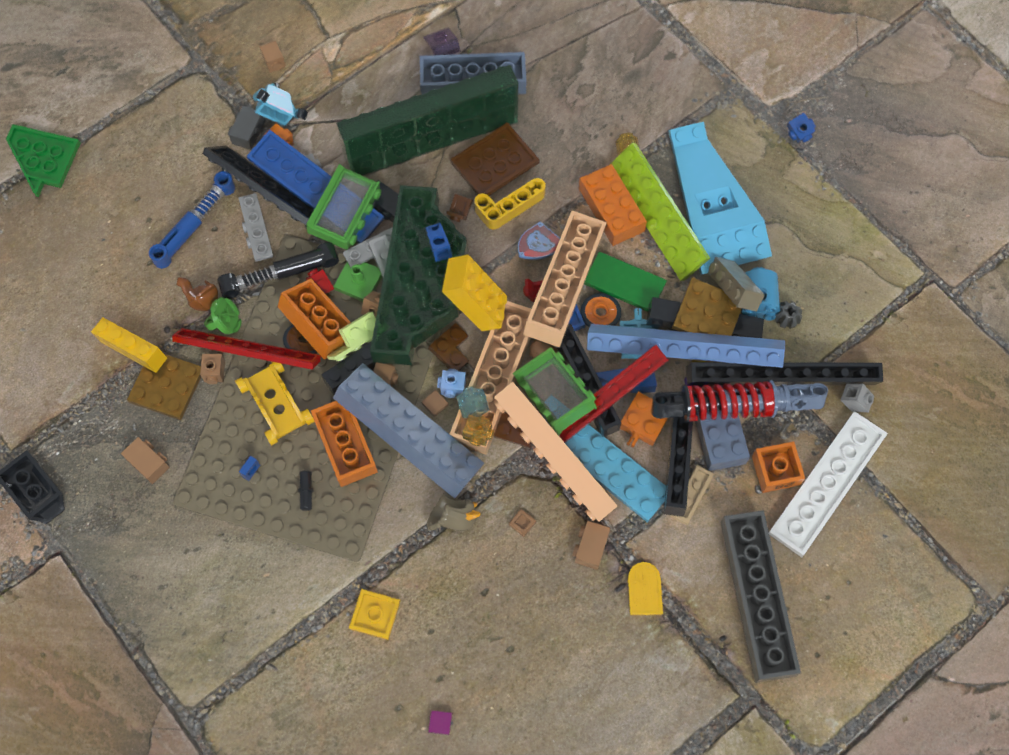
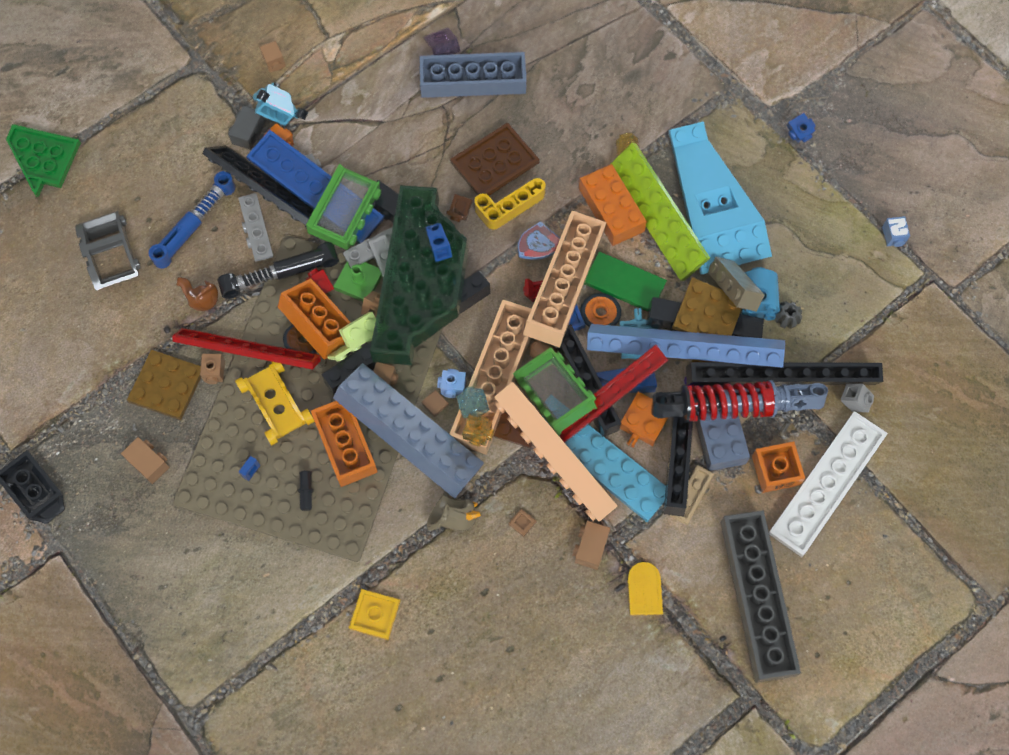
yellow brick [91,317,167,373] -> none
bright green tile [204,297,242,335] -> none
clear green brick [336,65,518,176] -> none
reddish brown plate [428,323,469,371] -> none
magenta tile [428,710,452,735] -> none
yellow brick [442,255,507,331] -> none
none -> dark grey window [75,211,141,290]
none -> medium blue brick [882,216,910,247]

